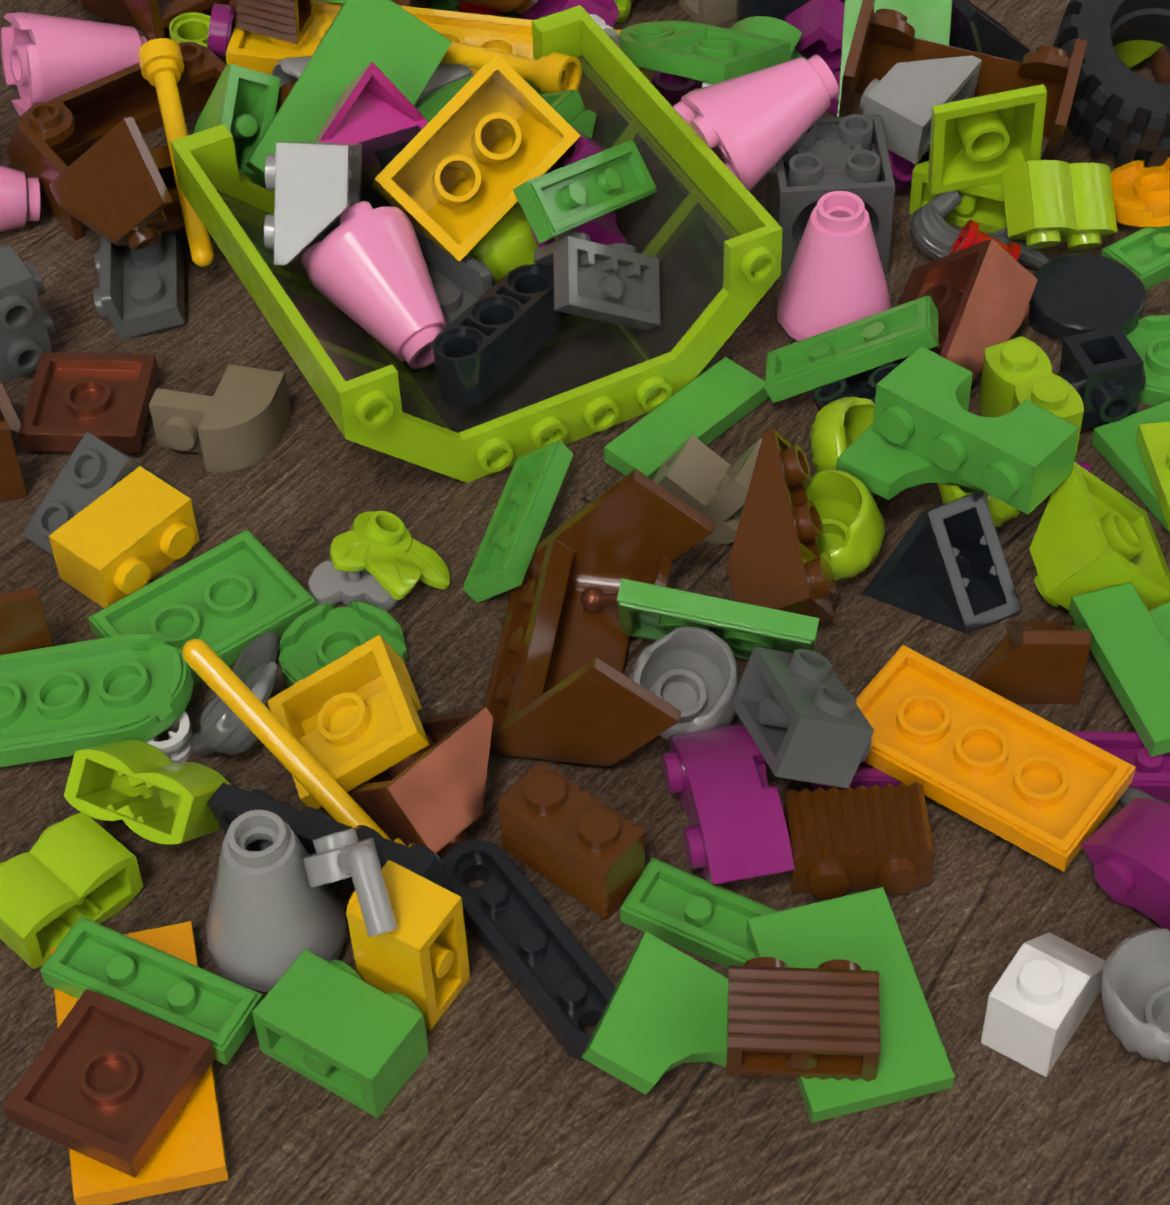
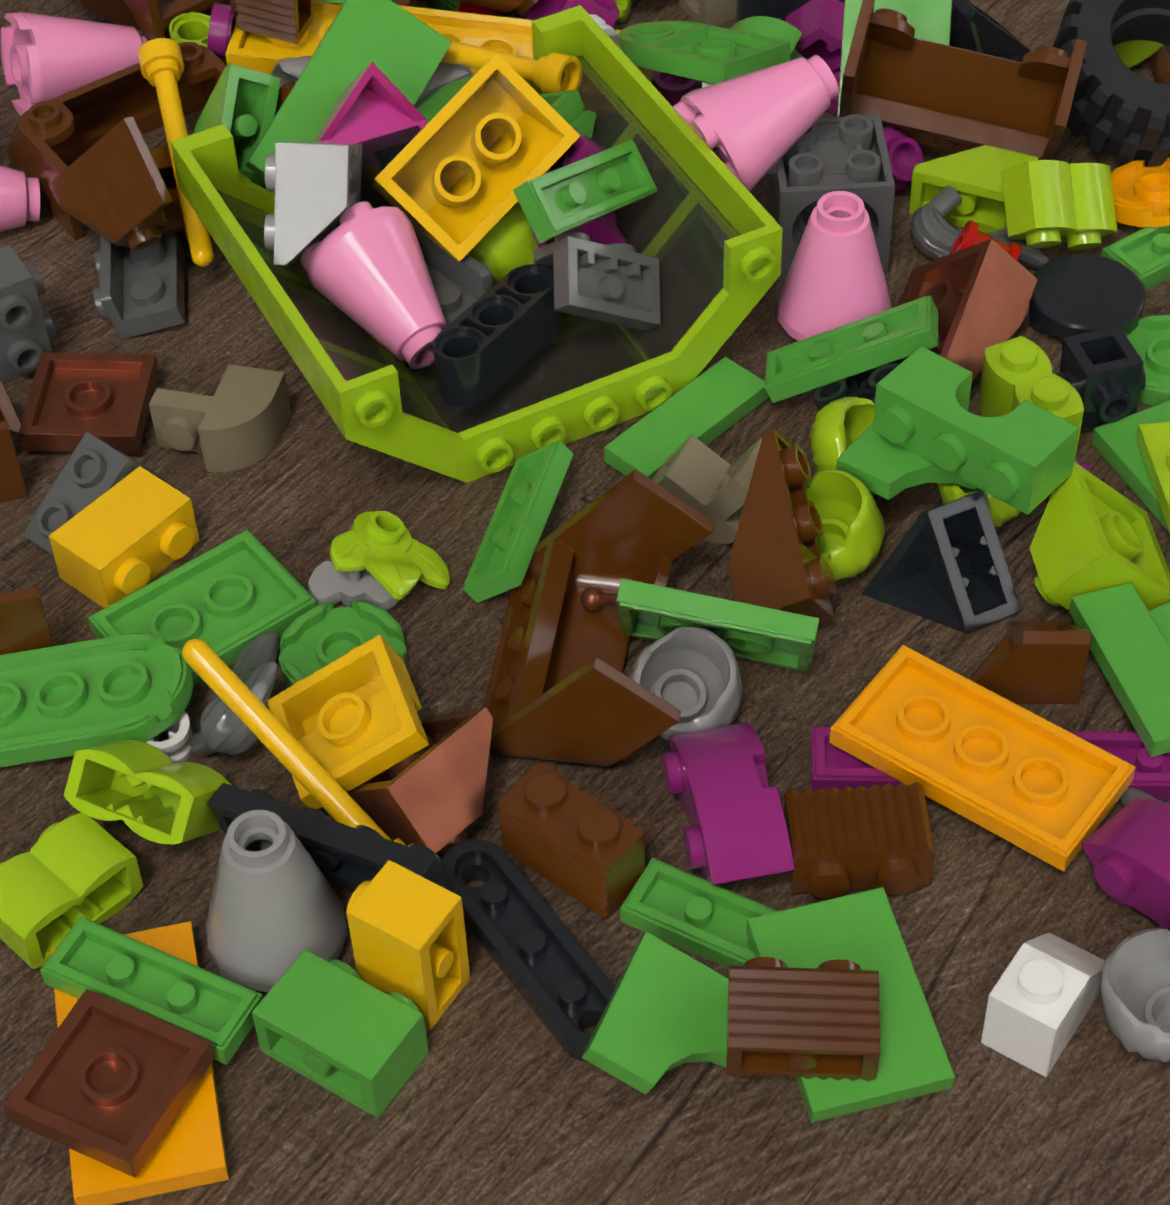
light grey plate [302,828,398,936] -> none
dark grey brick [731,646,874,788] -> none
light grey slope [860,55,982,165] -> none
lime slope [928,84,1047,195] -> none

